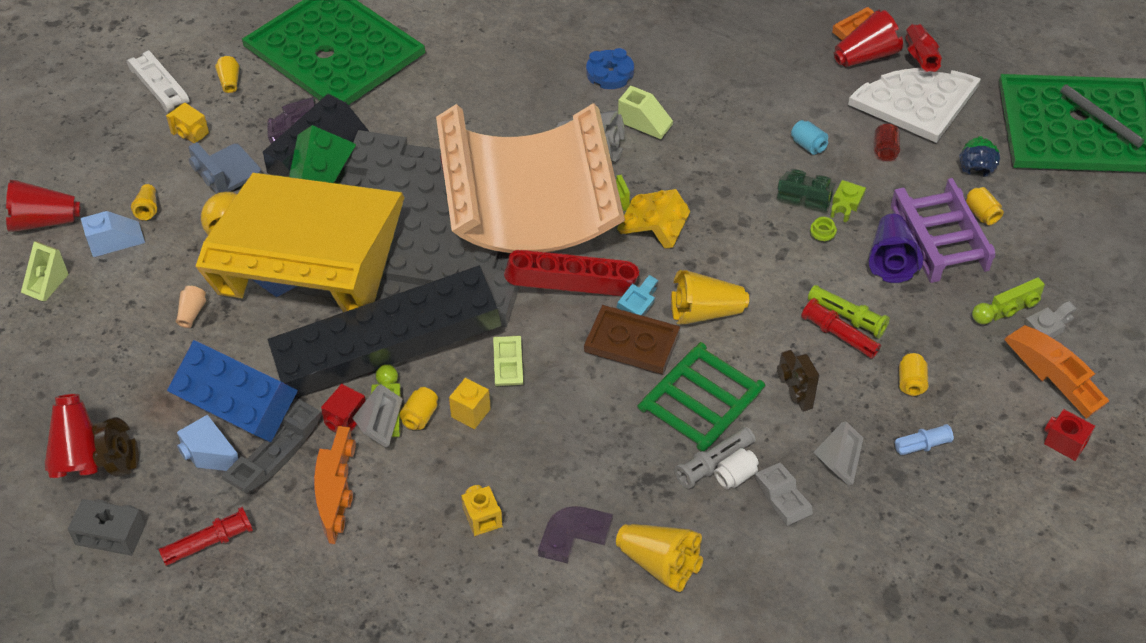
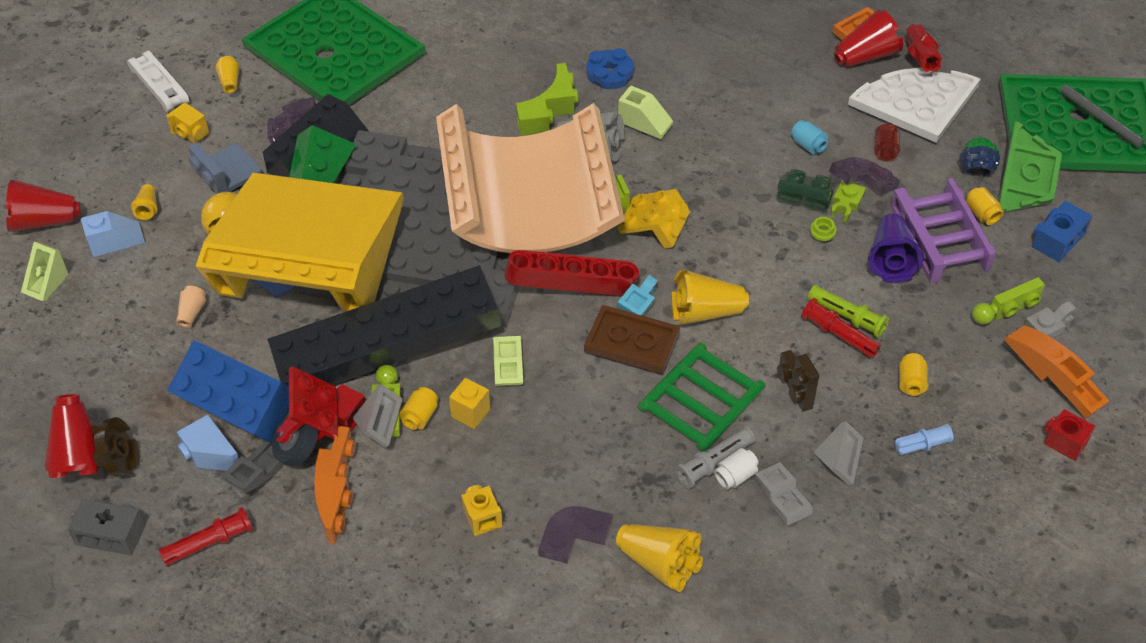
none -> red plate [272,367,338,466]
none -> lime arch [516,63,578,136]
none -> clear purple plate [829,157,900,194]
none -> bright green wing [998,122,1062,213]
none -> blue brick [1032,200,1093,263]

